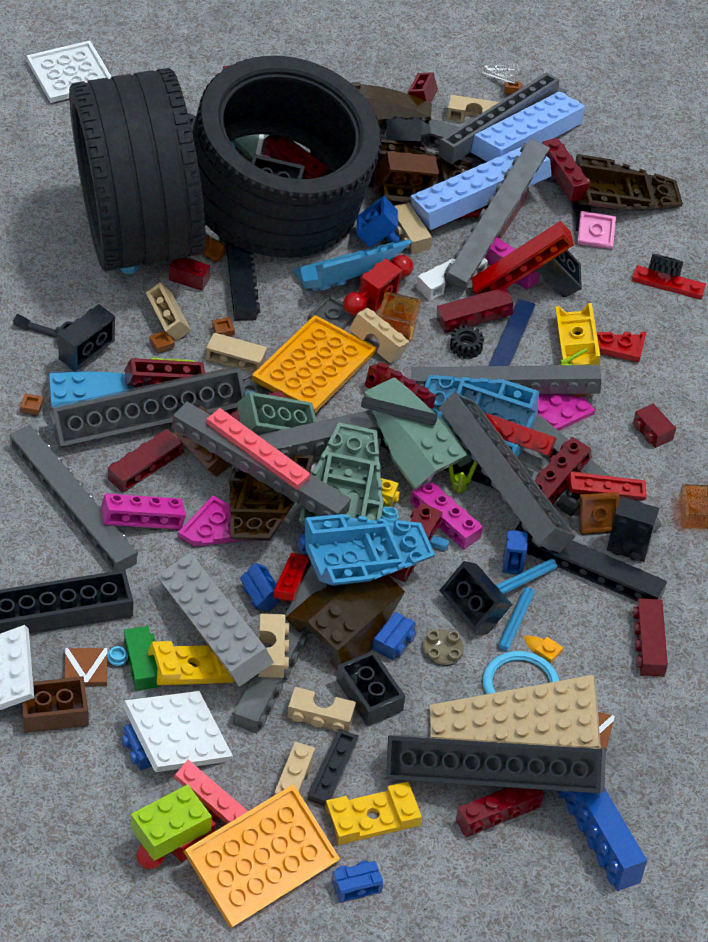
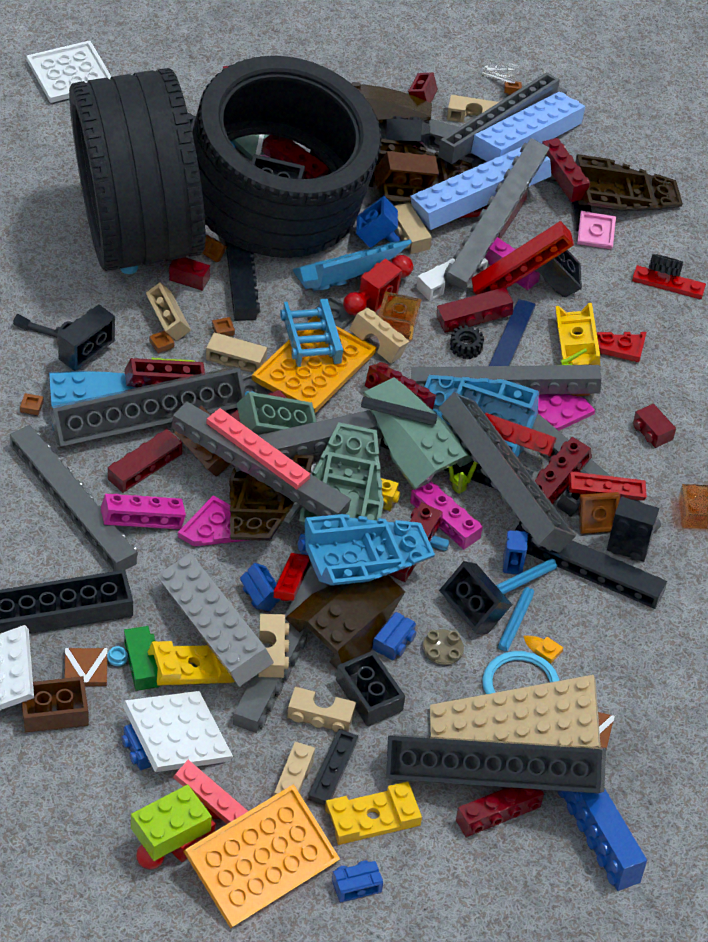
medium azure plate [381,506,399,522] -> none
dark red brick [632,598,668,677] -> none
none -> dark azure fence [280,299,343,367]

